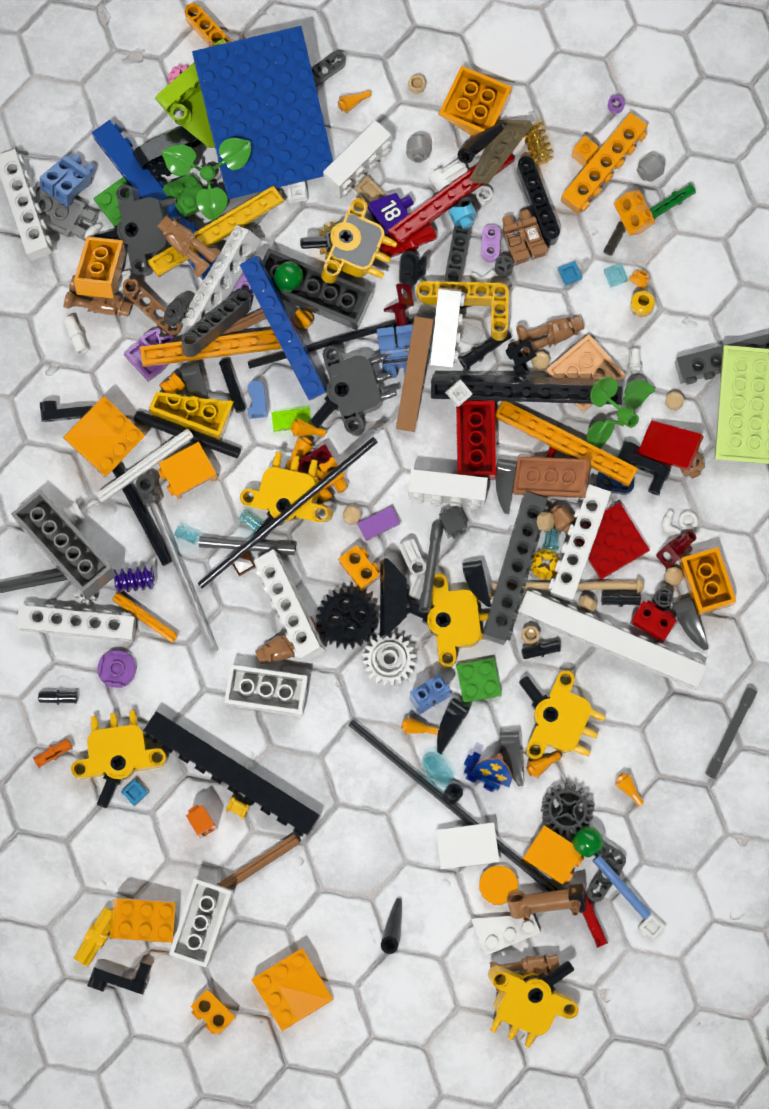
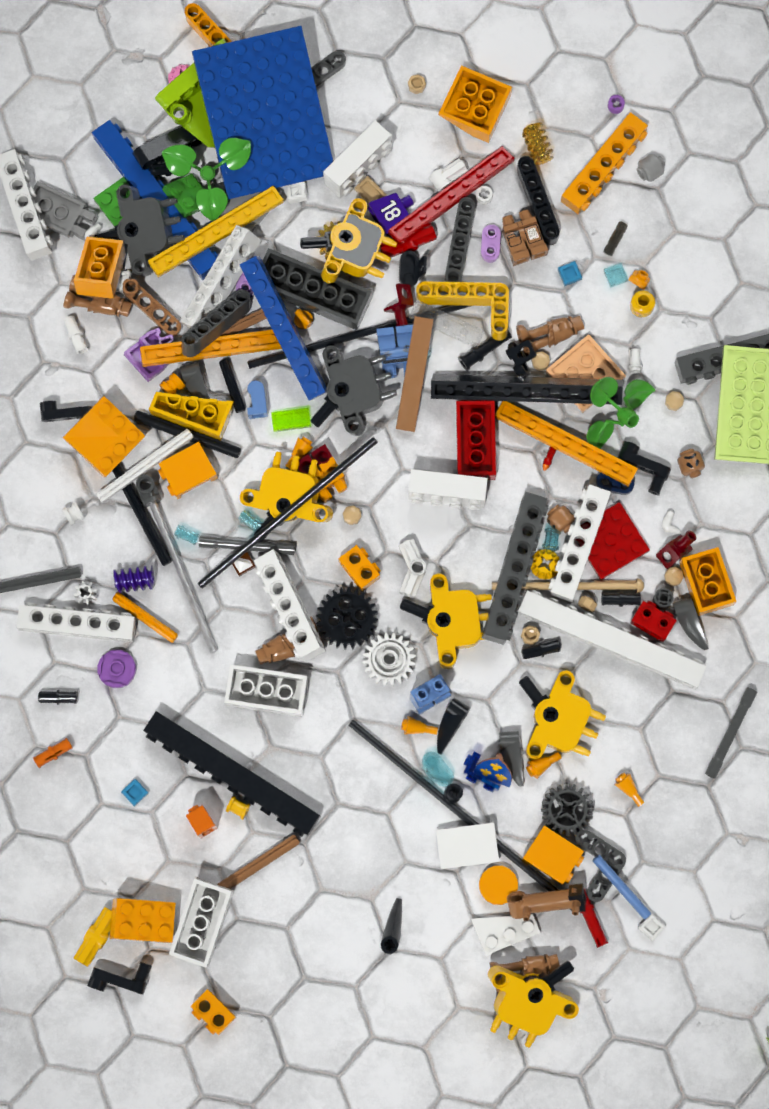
light grey brick [11,489,117,600] -> none
medium blue hips [40,154,95,207] -> none
yellow piece [71,710,168,808] -> none
medium nougat piece [157,215,221,278] -> none
dark grey gear [164,298,189,327] -> none
light orange slope [251,948,334,1031] -> none
green hair [273,262,304,292] -> none
light orange cone [290,418,326,437] -> none
light orange cone [337,90,371,113] -> none
medium lavender tile [357,506,400,541] -> none
black wedge [380,558,410,638] -> none
light grey head [406,134,431,163] -> none
dark grey piece [419,523,443,613] -> none
white brick [430,288,465,367] -> none
dark grey brick [439,507,466,539] -> none
white tile [445,380,472,407] -> none
medium azure piece [448,201,477,229] -> none
bright green plate [456,658,502,703] -> none
black piece [457,123,505,163] -> none
black piece [462,560,491,607] -> none
dark tan wing [470,120,533,184] -> none
white animal [471,269,496,283] -> none
dark grey wheel [495,255,514,277] -> none
dark grey piece [496,458,517,515] -> none
nougat tile [512,457,591,498] -> none
tan tile [537,512,554,531] -> none
light orange brick [571,135,599,167] -> none
green hair [572,826,605,858] -> none
light orange brick [613,190,656,236] -> none
red tile [637,420,704,471] -> none
green pin [649,183,696,219] -> none
white tile [678,512,698,532] -> none

